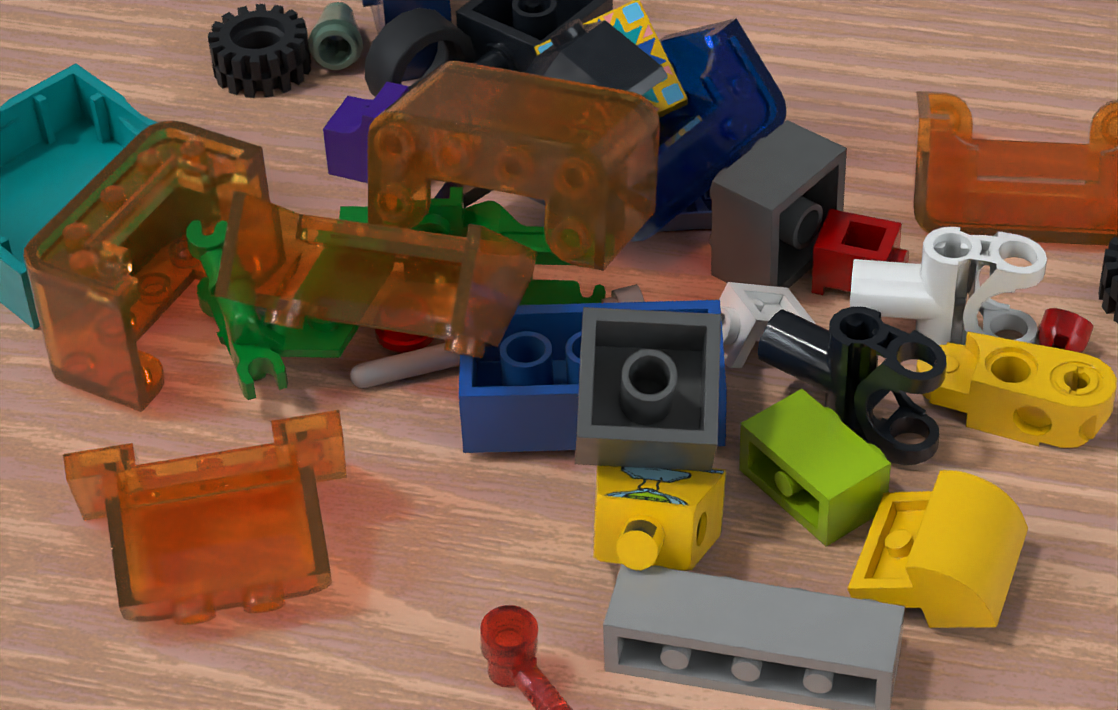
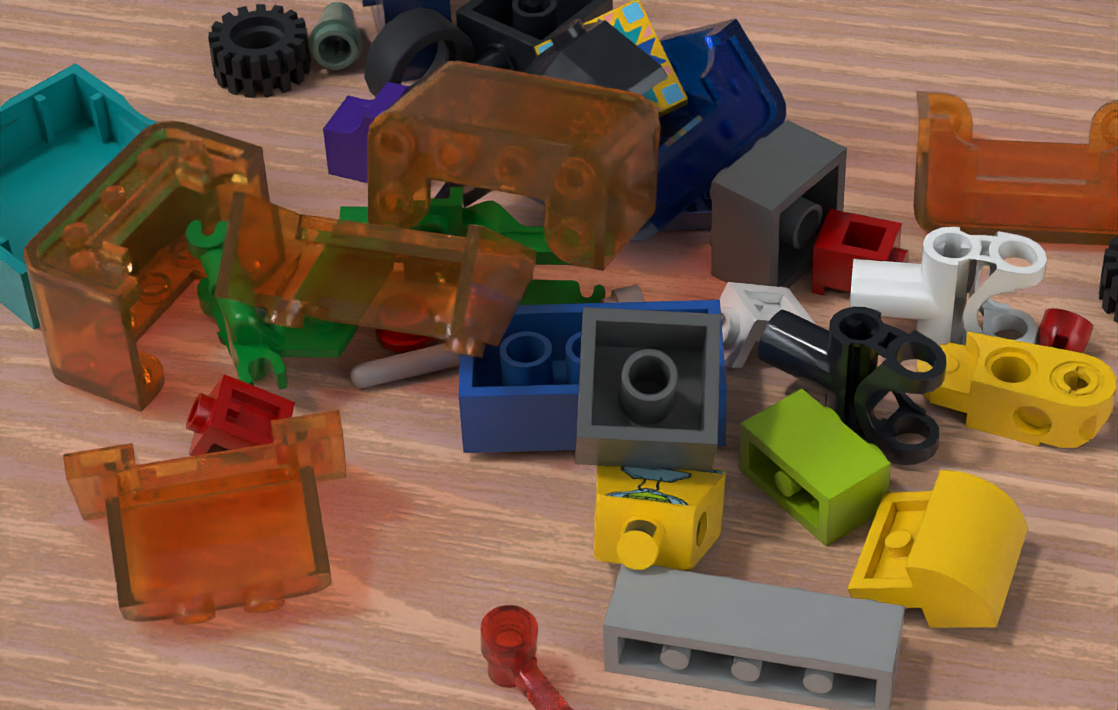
none -> red bracket [186,374,295,466]

